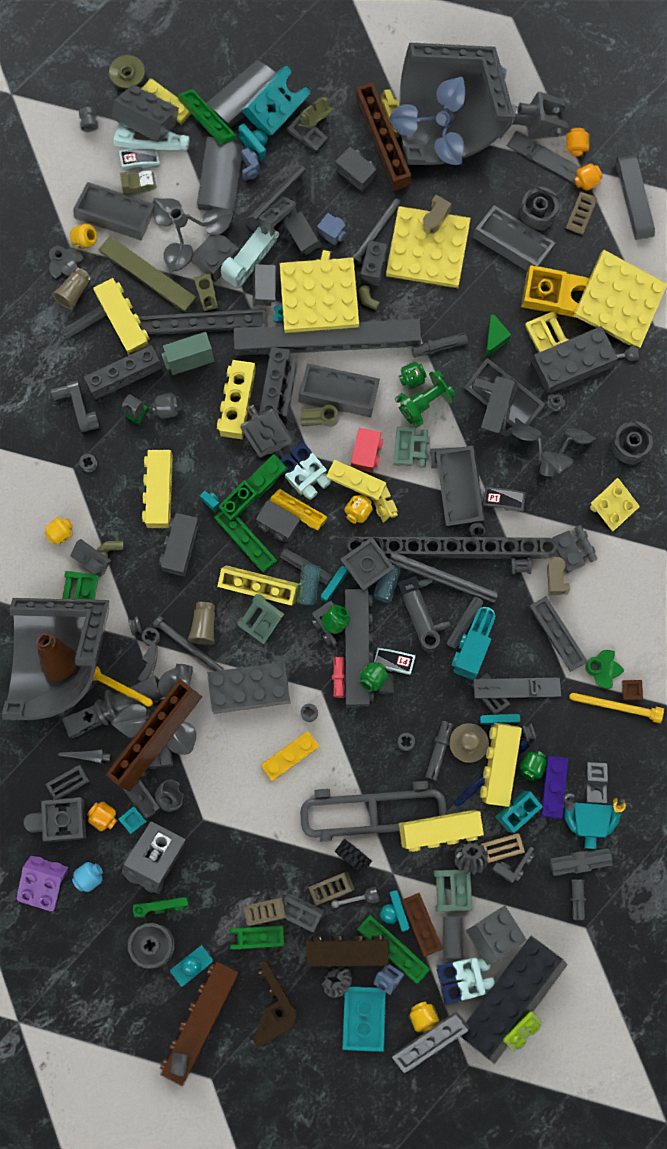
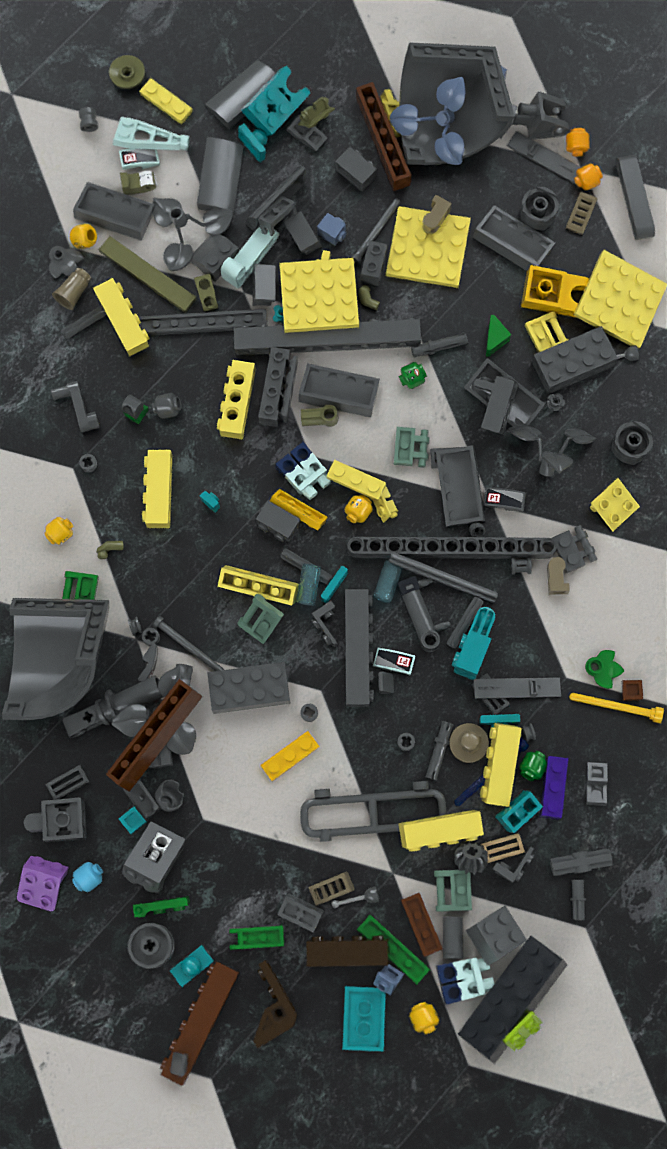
reddish brown cone [37,633,79,683] -> none
dark grey piece [58,749,112,765] -> none
dark grey hinge [70,539,111,577] -> none
dark grey brick [84,345,162,400] -> none
light orange head [87,802,117,831] -> none
yellow piece [93,666,153,707] -> none
dark grey brick [111,85,179,142] -> none
dark grey brick [159,513,200,576] -> none
sand green brick [161,332,215,375] -> none
green tile [178,89,236,145] -> none
dark tan plant [188,602,215,645] -> none
green tile [214,511,277,574] -> none
green slope [218,454,288,520] -> none
dark grey plate [241,405,293,460] -> none
sand blue bracket [242,147,260,181] -> none
dark tan slope [244,898,286,926] -> none
dark grey gear [321,966,352,998] -> none
green head [322,605,350,634] -> none
coral pin [332,657,346,698] -> none
black tyre [334,839,372,874] -> none
dark grey plate [340,537,395,591] -> none
coral brick [351,428,384,473] -> none
green head [359,662,388,691] -> none
teal tile [380,891,409,932] -> none
plate [392,1011,469,1073] -> none
green piece [395,371,455,428] -> none
dark grey plate [529,596,588,672] -> none
teal torso [563,793,626,850] -> none

